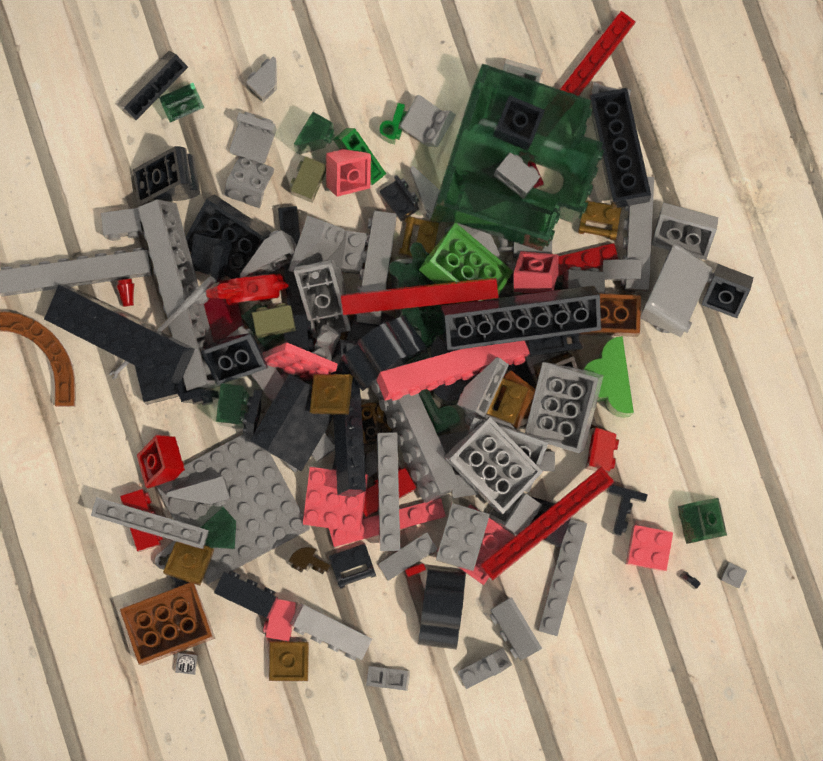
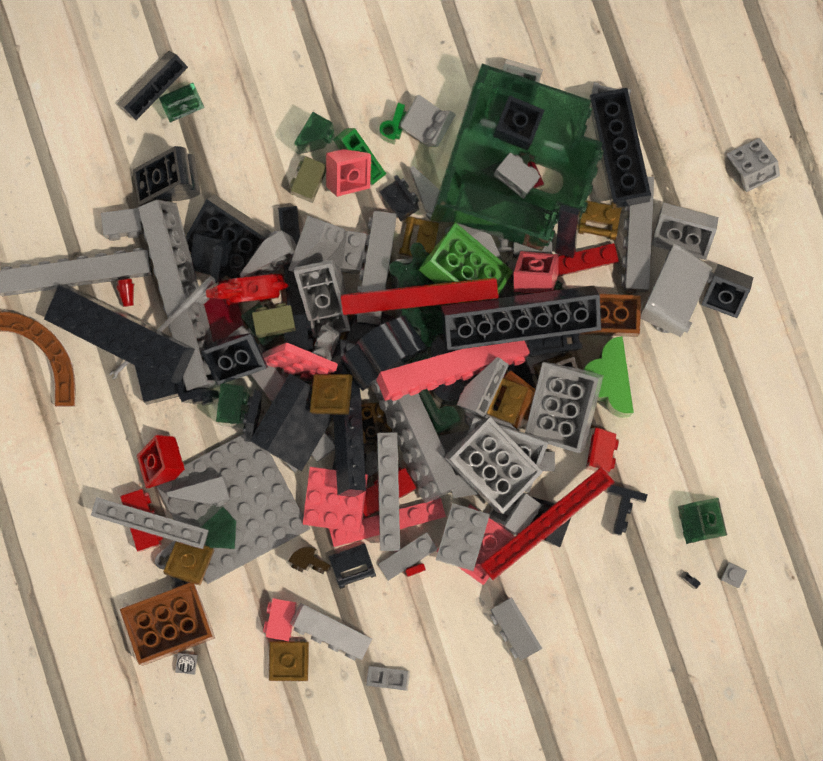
black wedge [214,570,279,619] -> none
light grey bracket [224,157,274,209] -> none
light grey bracket [230,112,277,164] -> none
light grey slope [246,56,277,103] -> none
black brick [418,568,466,650] -> none
light grey bracket [458,648,512,689] -> none
red plate [536,11,636,139] -> none
light grey plate [538,519,587,636] -> none
dark grey brick [562,267,605,294] -> none
light grey slope [603,260,642,281] -> none
coral brick [626,525,673,571] -> none
none -> black tile [555,205,580,258]
none -> light grey bracket [727,138,780,192]

